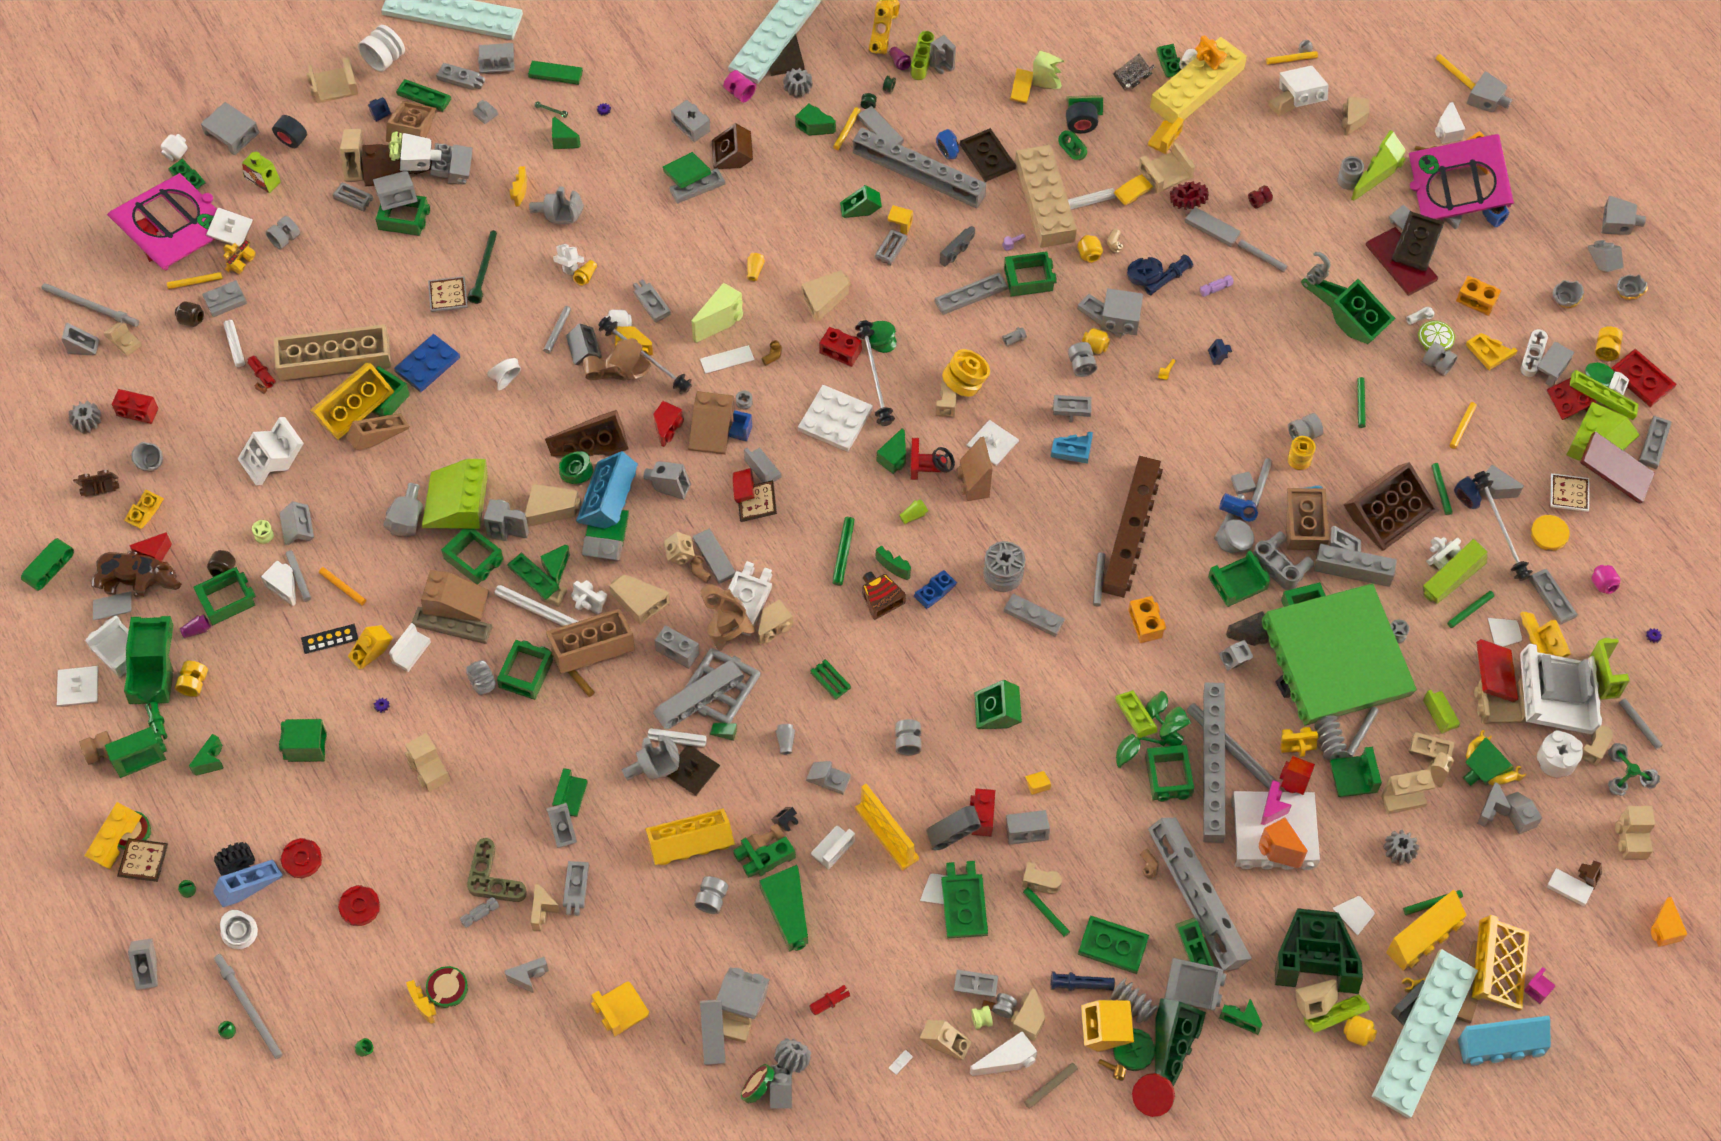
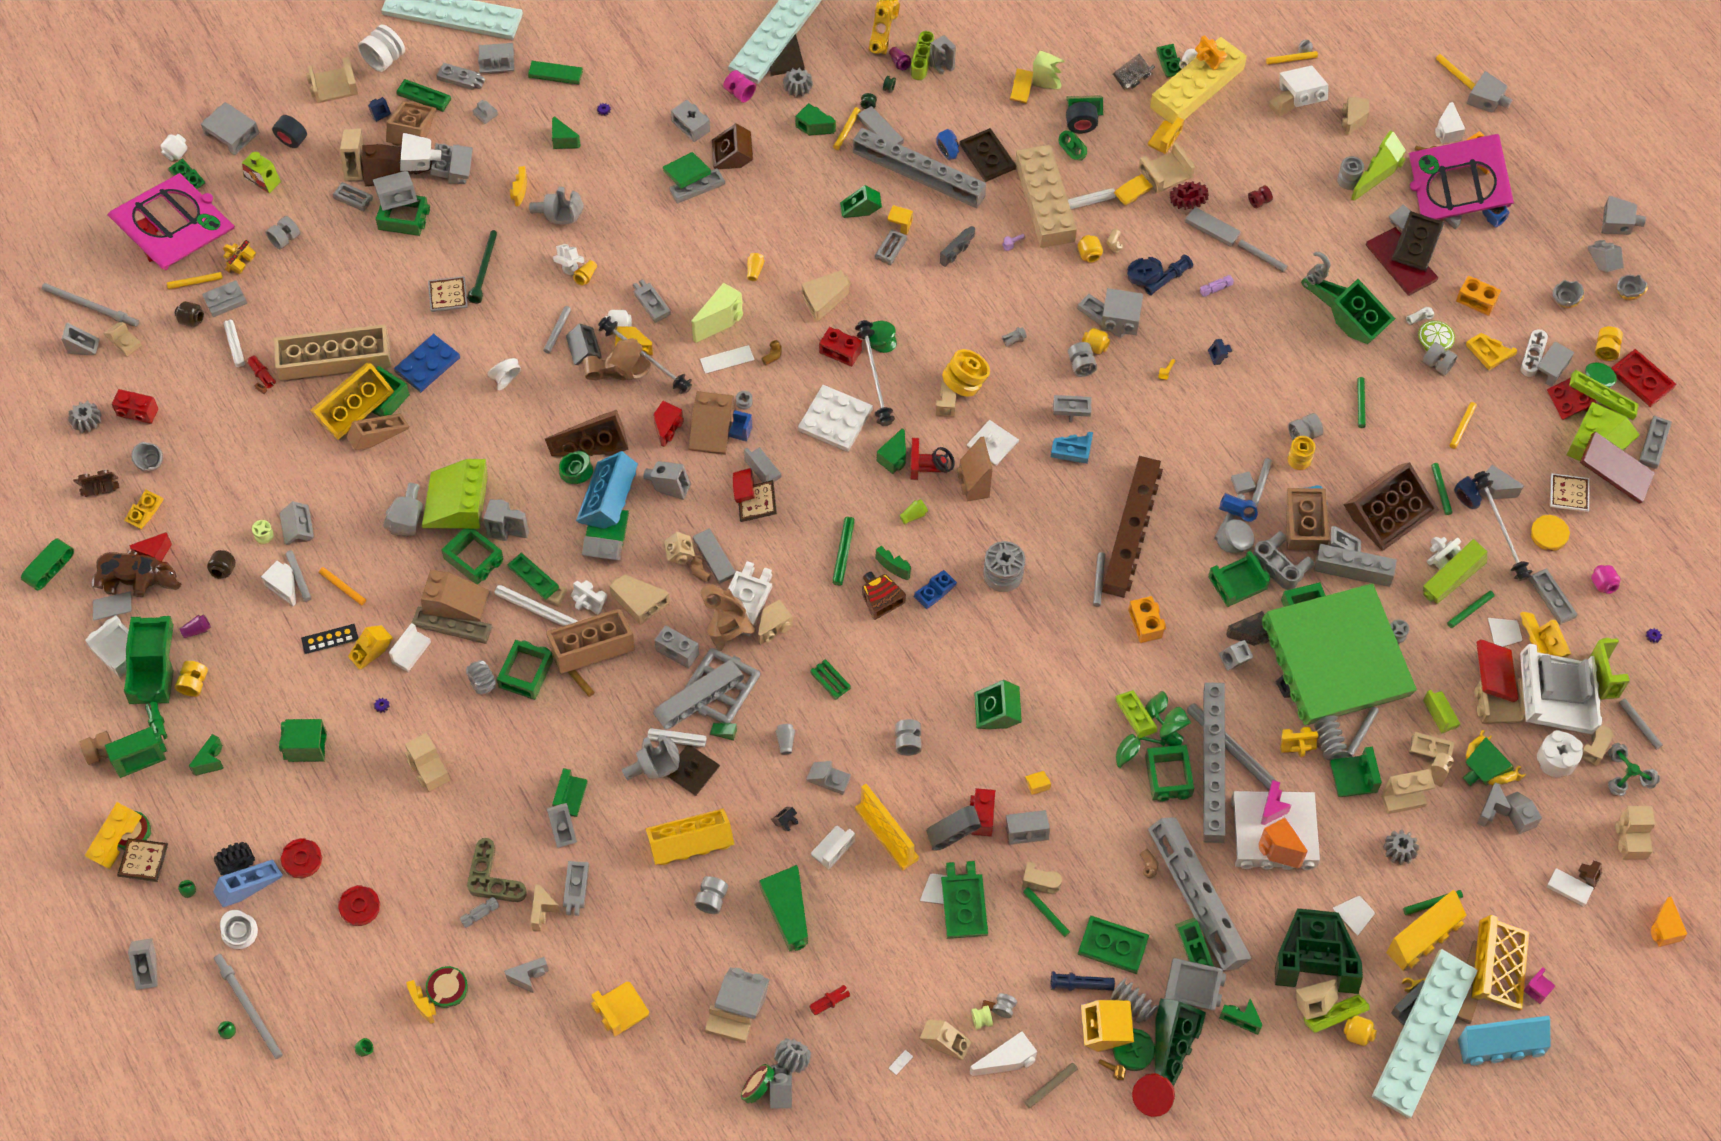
white piece [57,666,98,707] -> none
green window [193,567,256,626] -> none
white piece [206,208,253,247] -> none
white bracket [238,417,304,485] -> none
yellowish green axle [389,131,403,161] -> none
tan slope [525,484,581,526] -> none
clear green hinge [534,101,568,118] -> none
green slope [540,545,570,585] -> none
light grey tile [700,999,725,1065] -> none
green hips [733,823,796,878] -> none
light grey tile [934,273,1008,315] -> none
light grey hinge [954,970,998,997] -> none
green window [1004,251,1057,297] -> none
light grey plate [1004,594,1065,637] -> none
tan slope [1011,988,1045,1042] -> none
red brick [1279,756,1315,795] -> none
white tile [1609,372,1629,395] -> none

